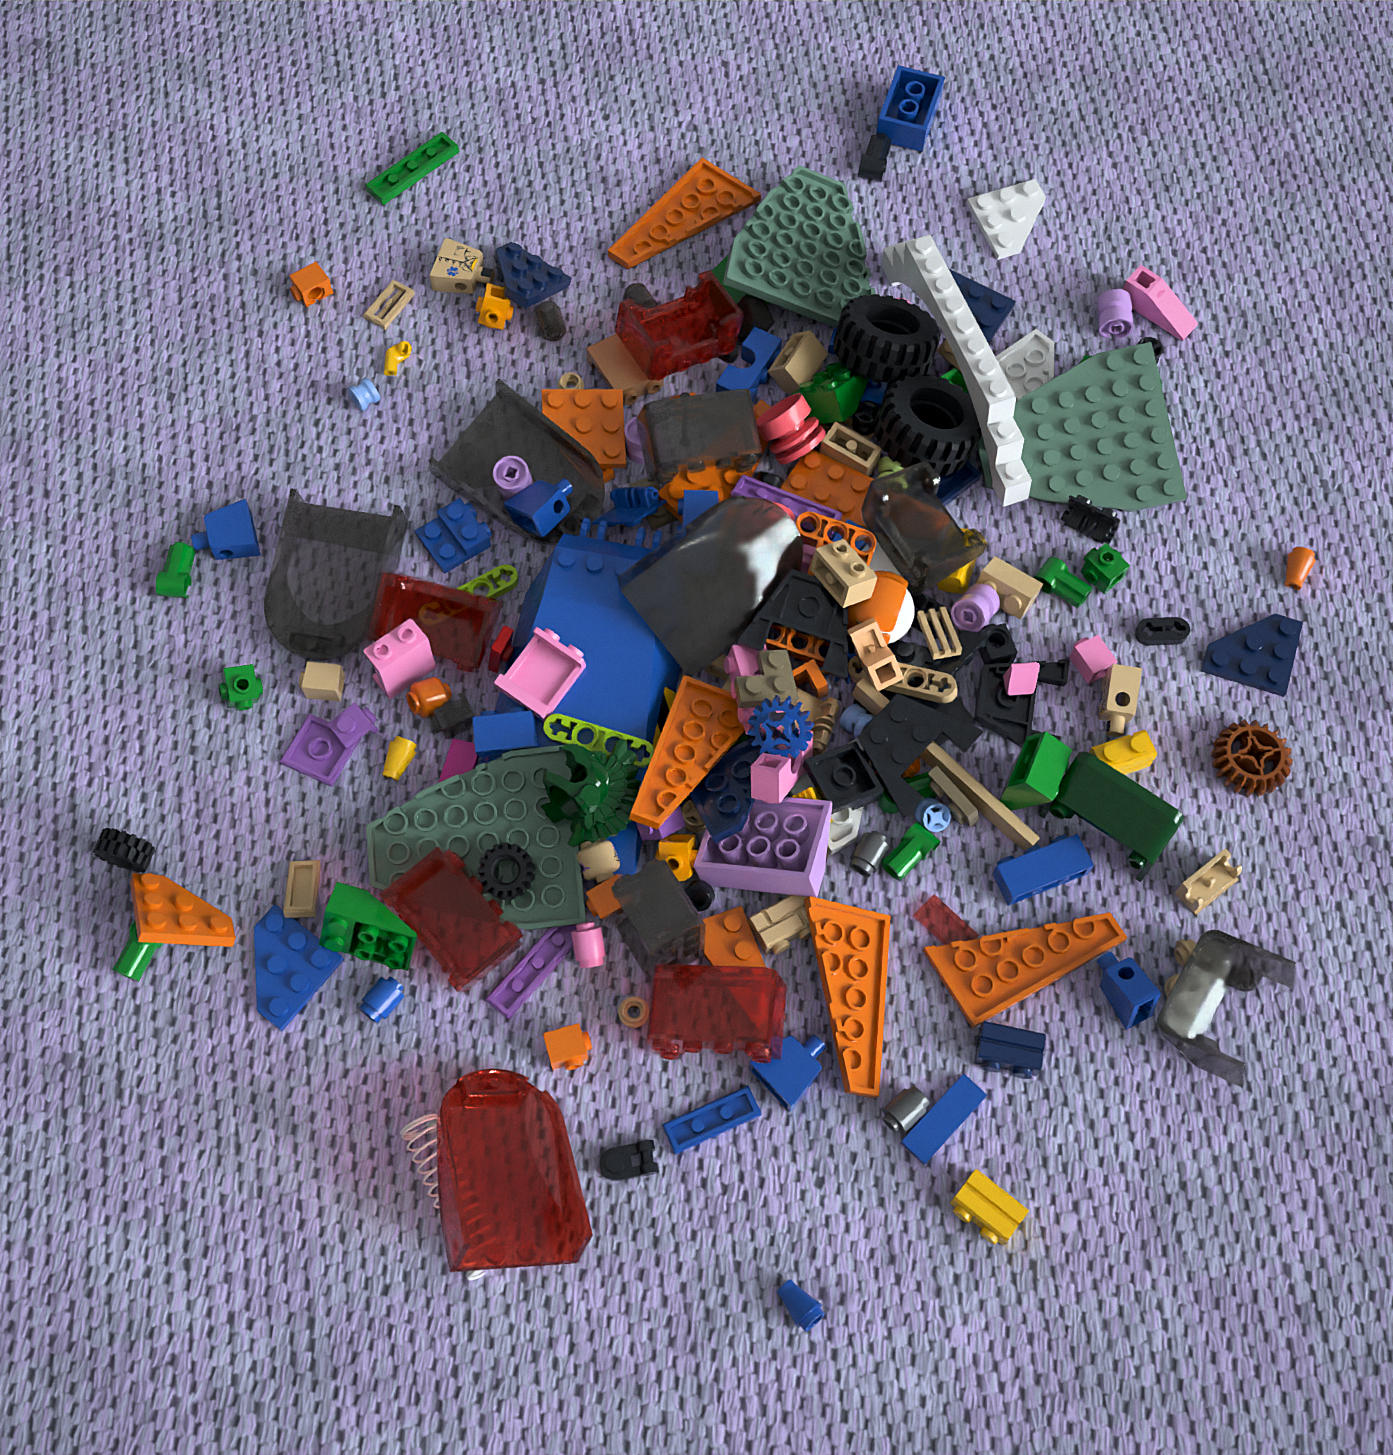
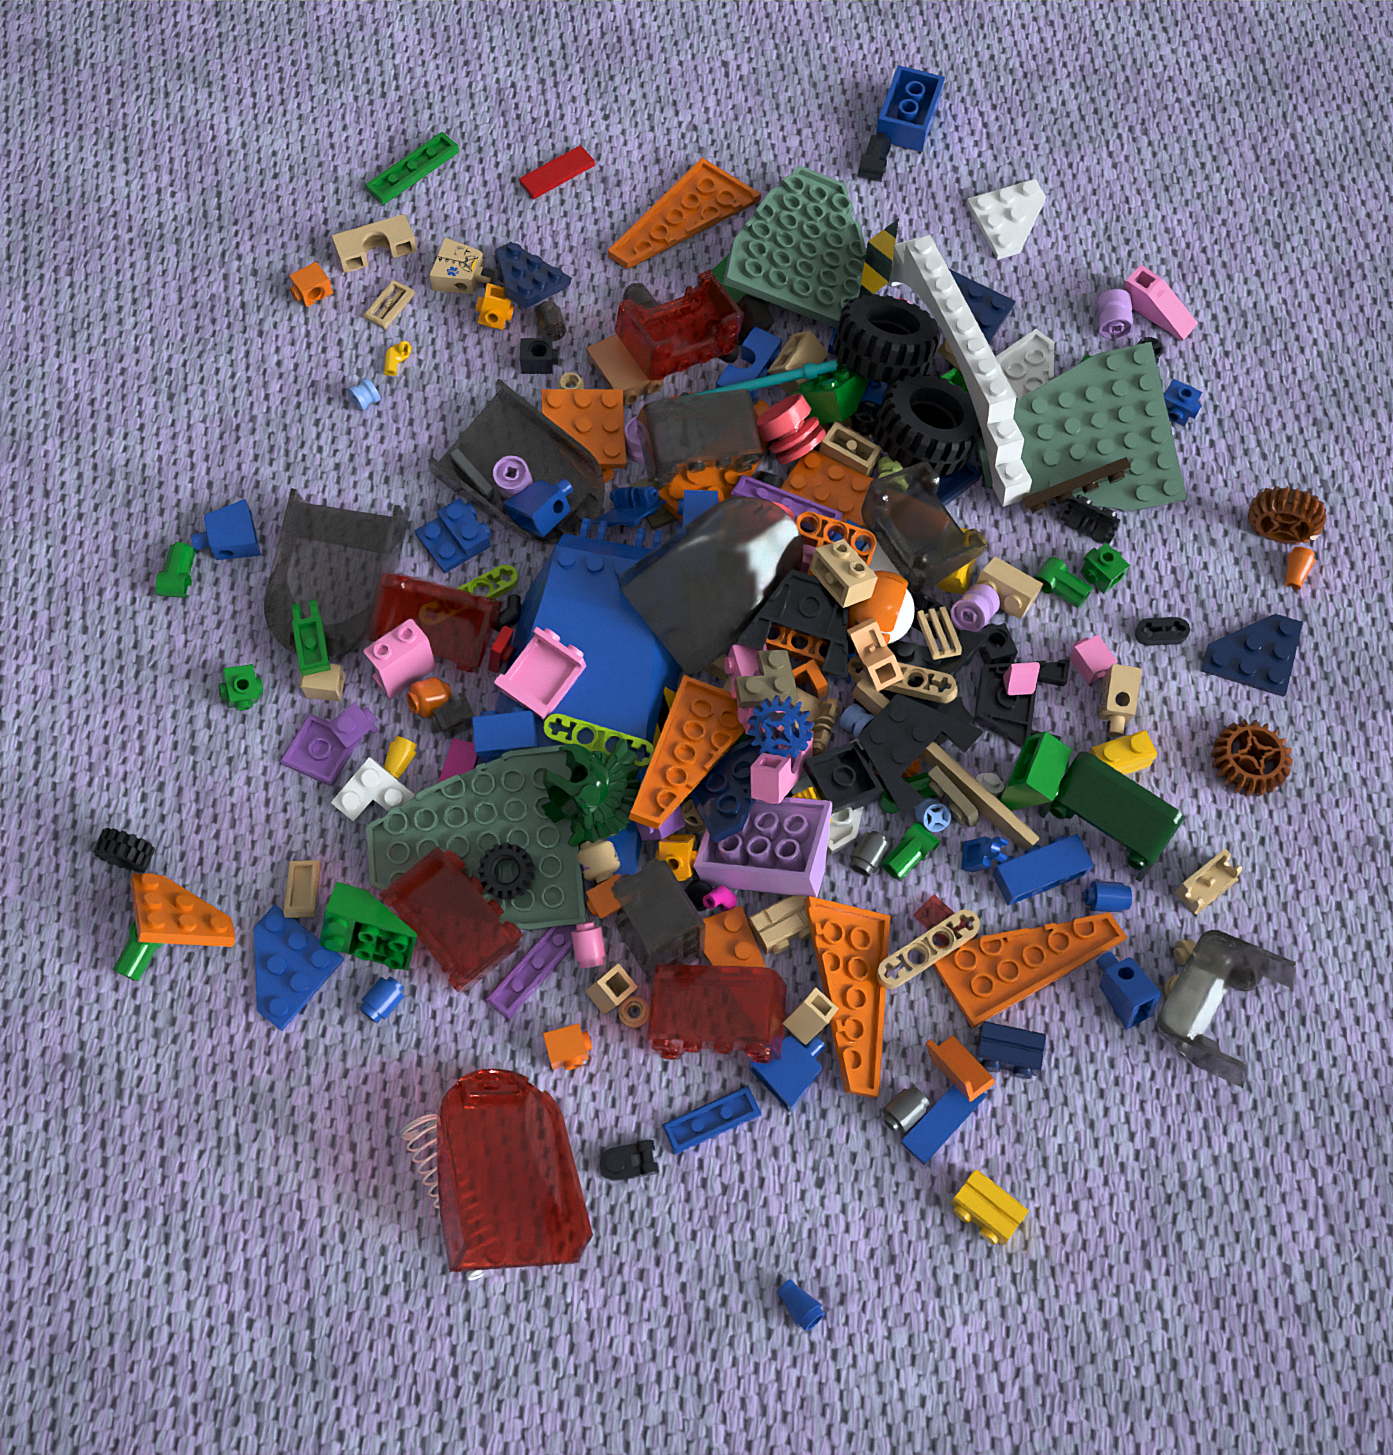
none -> green hinge [291,599,331,676]
none -> tan arch [331,214,417,273]
none -> white plate [331,757,416,822]
none -> dark grey tile [450,448,495,502]
none -> black arm [492,594,521,632]
none -> red tile [519,145,595,199]
none -> black brick [520,338,558,374]
none -> tan brick [585,963,638,1014]
none -> teal bar [678,360,837,408]
none -> dark pink arm [703,885,737,912]
none -> tan brick [783,987,839,1045]
none -> sticker [859,218,899,297]
none -> tan beam [877,909,980,989]
none -> orange panel [926,1035,995,1102]
none -> blue plate [961,836,1009,872]
none -> white plate [976,773,1004,797]
none -> dark brown plate [1020,457,1131,514]
none -> blue brick [1084,881,1132,913]
none -> blue brick [1164,378,1203,427]
none -> dark orange gear [1248,486,1327,545]

